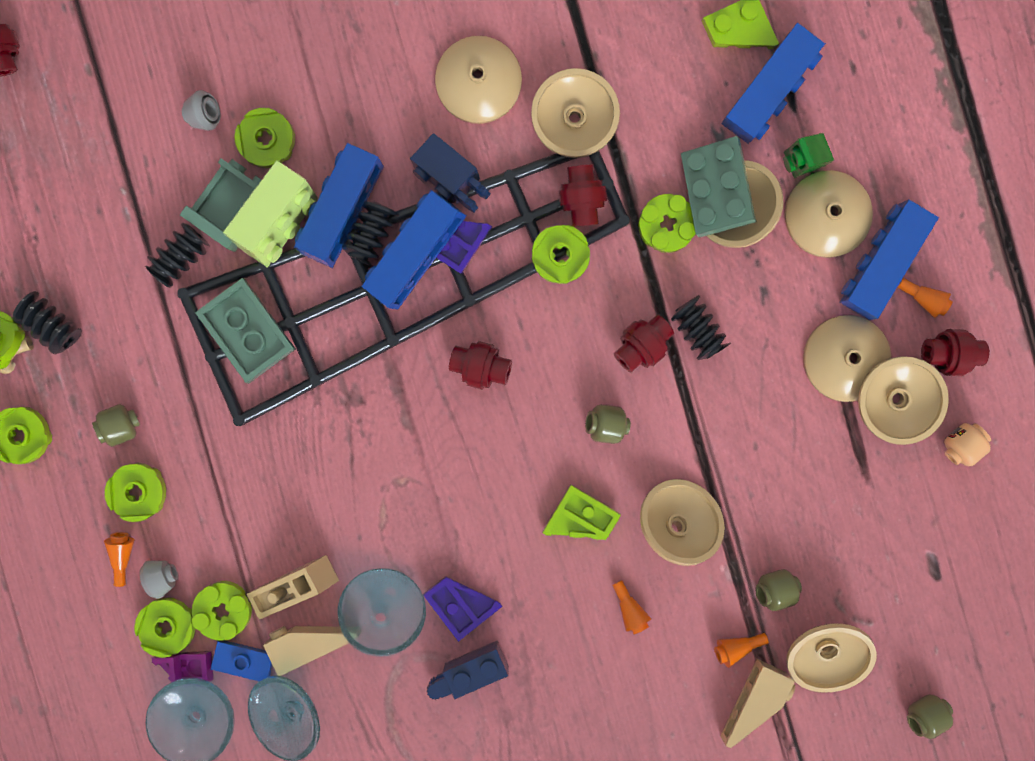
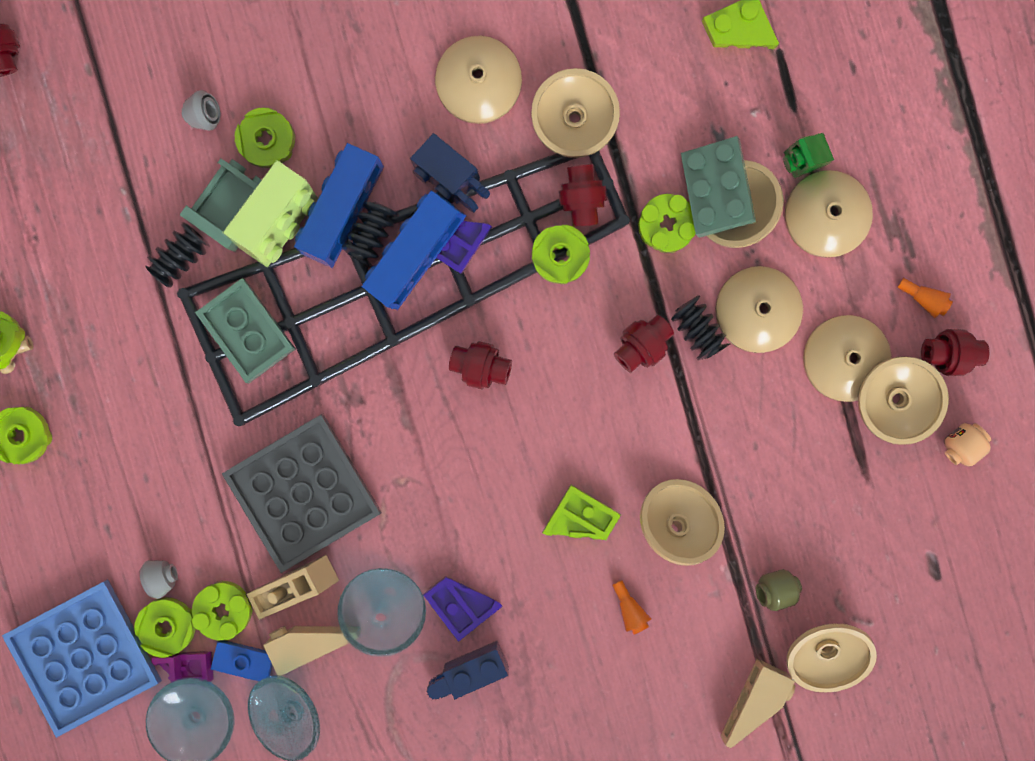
black piece [12,291,82,354] -> none
olive head [92,404,140,447] -> none
orange cone [104,532,135,587] -> none
lime plate [105,463,166,522] -> none
olive head [585,404,631,444] -> none
orange cone [714,633,769,668] -> none
blue brick [721,22,825,144] -> none
blue brick [840,200,939,320] -> none
olive head [907,694,953,739] -> none
none -> medium blue plate [2,580,162,738]
none -> dark grey plate [222,414,382,573]
none -> tan dish [716,266,803,353]

